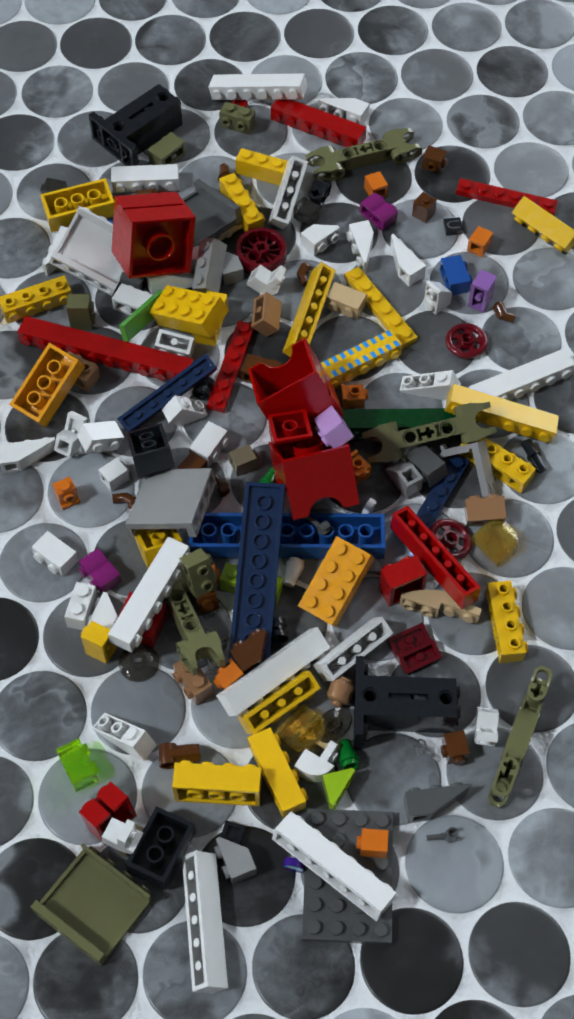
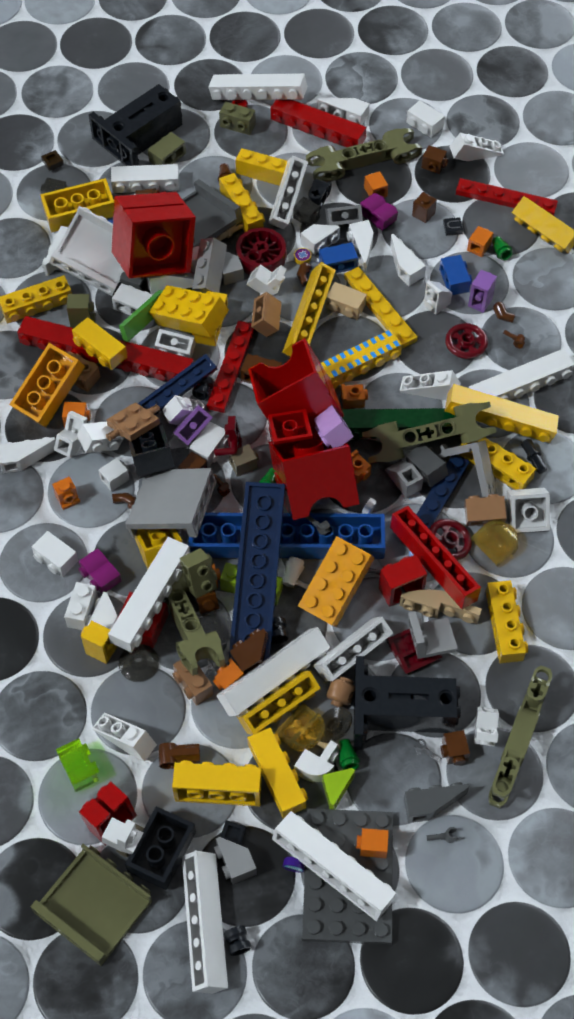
none -> dark brown plate [41,150,64,171]
none -> orange brick [62,402,91,427]
none -> yellow brick [72,317,127,370]
none -> medium nougat plate [106,402,160,441]
none -> medium lavender brick [173,404,213,445]
none -> dark red plate [214,416,242,456]
none -> black wheel [224,925,252,956]
none -> tile [294,248,311,265]
none -> blue brick [319,242,358,274]
none -> light grey brick [325,205,363,225]
none -> white brick [406,100,445,138]
none -> light grey bracket [408,611,458,659]
none -> white slope [449,133,504,161]
none -> green cone [492,236,513,261]
none -> reddish brown hand [503,330,525,349]
none -> white slope [507,488,550,533]

